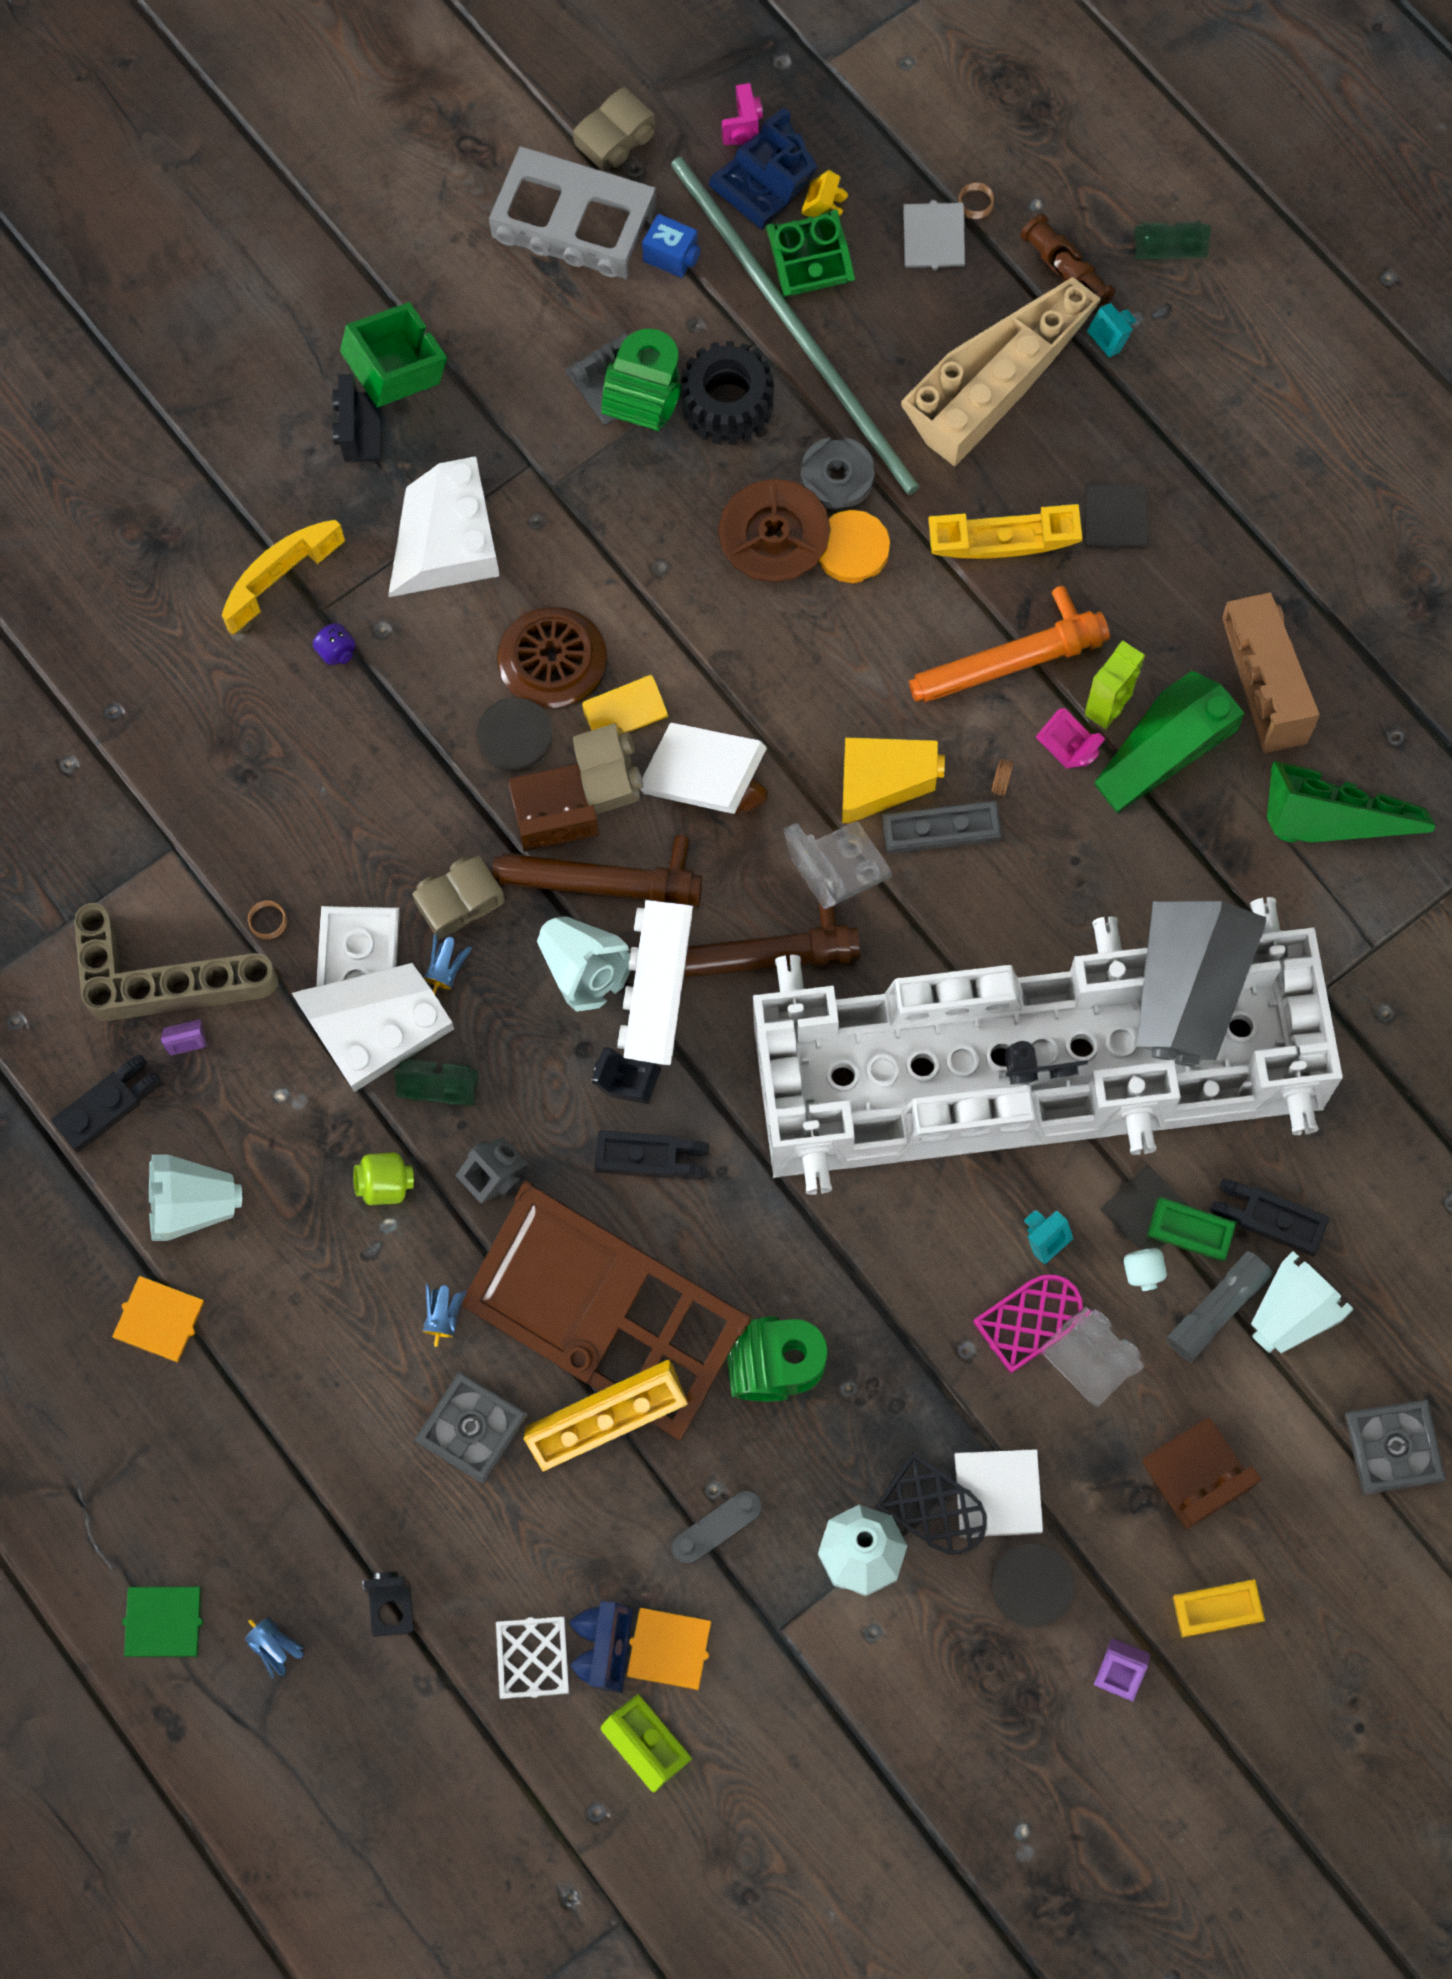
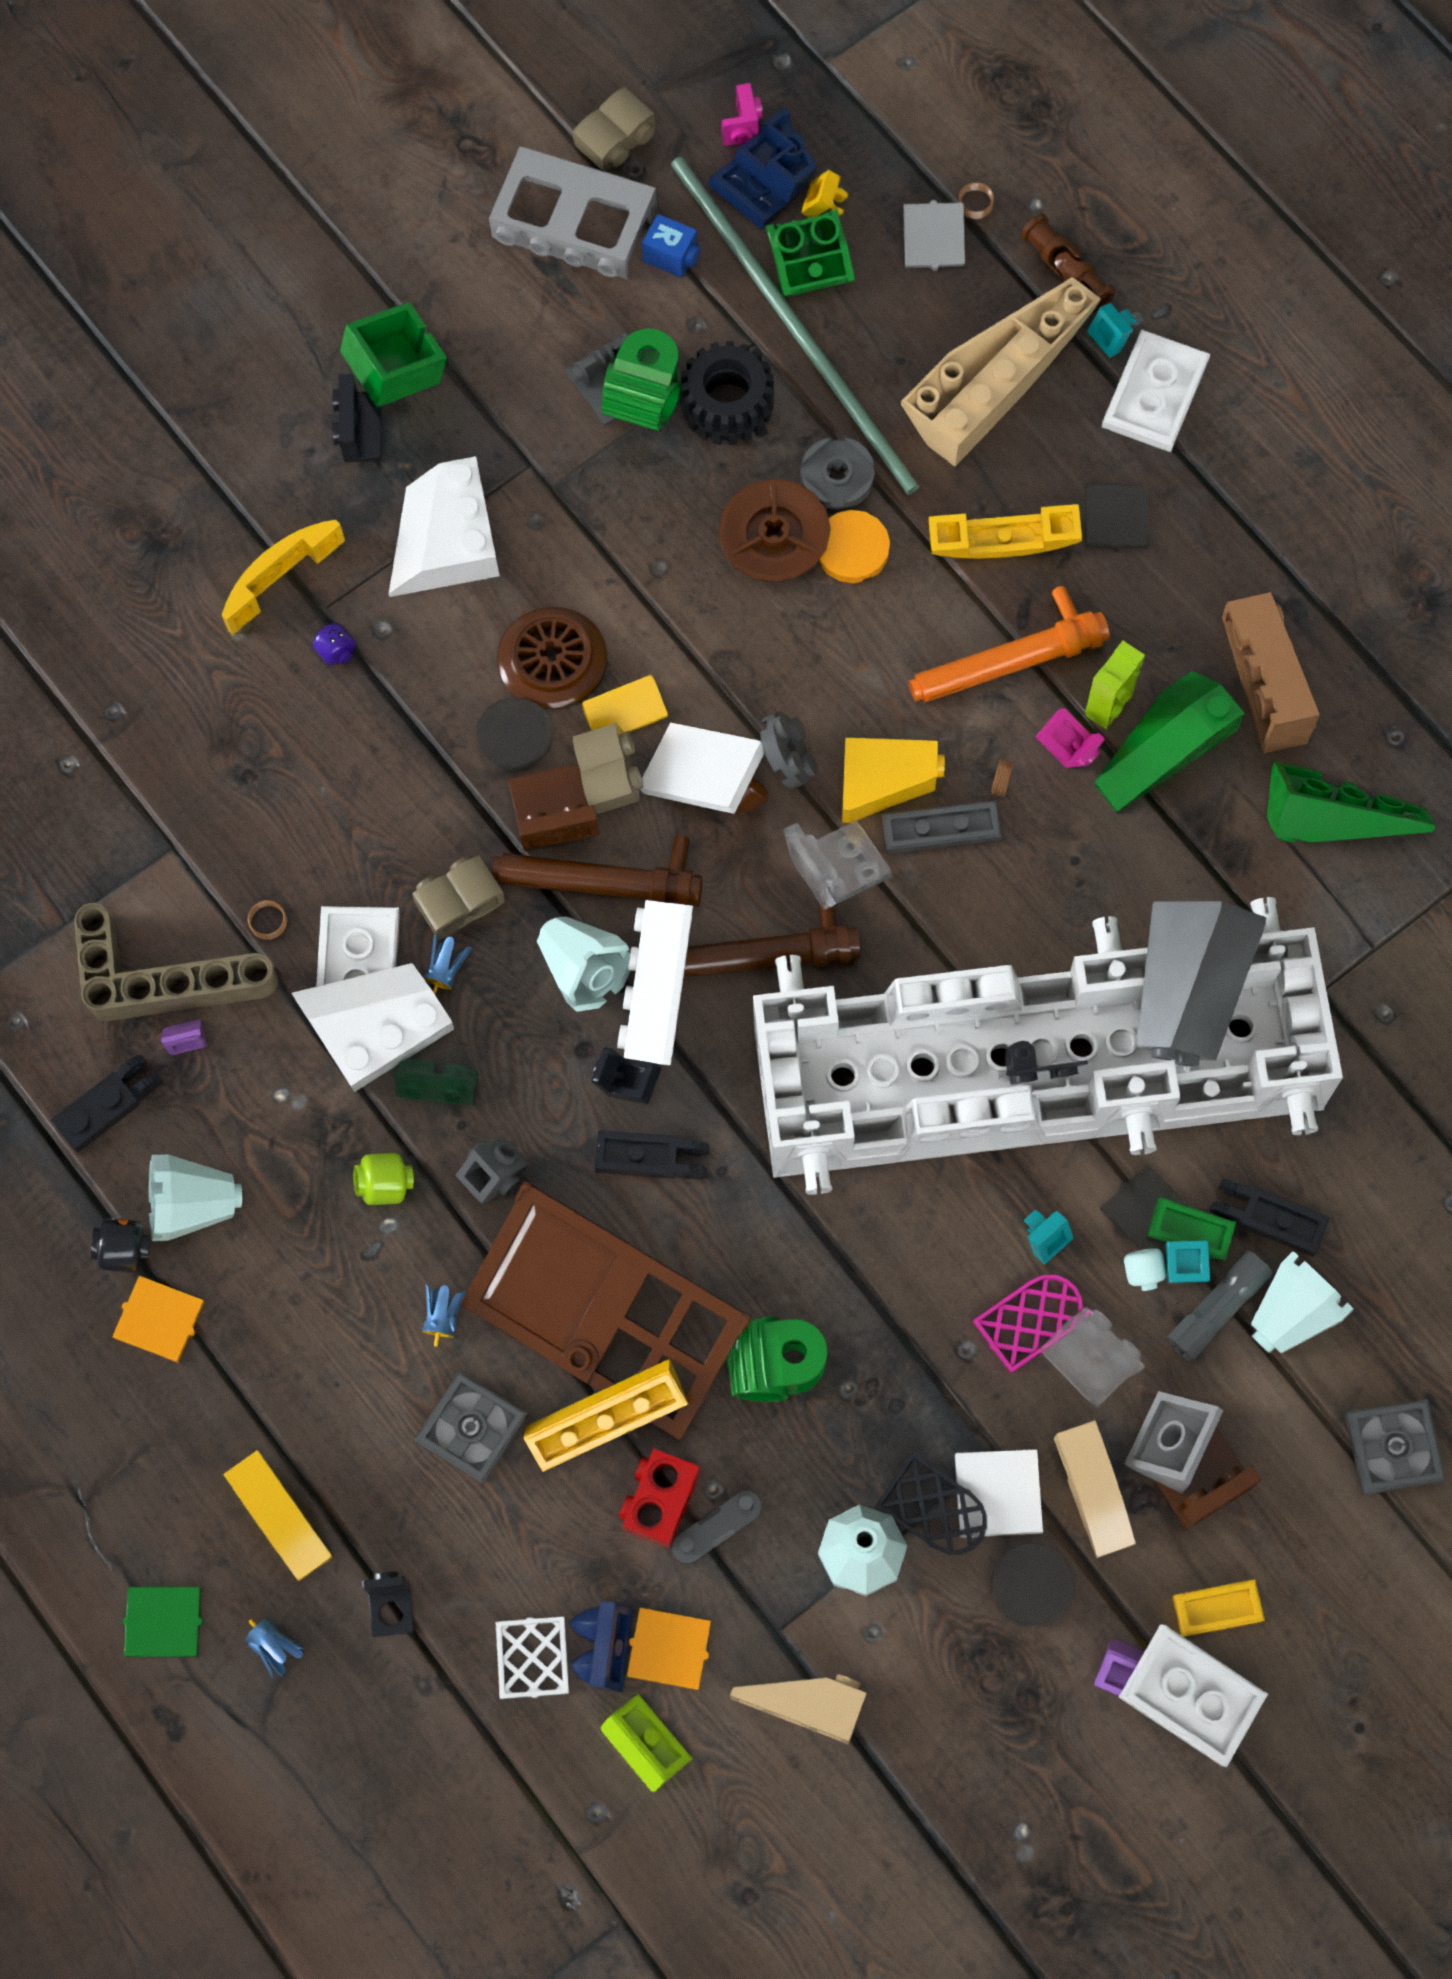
clear green hinge [1134,220,1211,259] -> none
none -> black head [91,1218,151,1272]
none -> yellow slope [223,1450,333,1581]
none -> red brick [619,1448,700,1549]
none -> tan slope [730,1674,866,1744]
none -> dark grey plate [760,712,818,789]
none -> tan slope [1054,1420,1136,1558]
none -> white tile [1102,330,1210,452]
none -> white tile [1119,1625,1268,1767]
none -> light grey slope [1124,1391,1224,1494]
none -> teal tile [1165,1241,1210,1283]

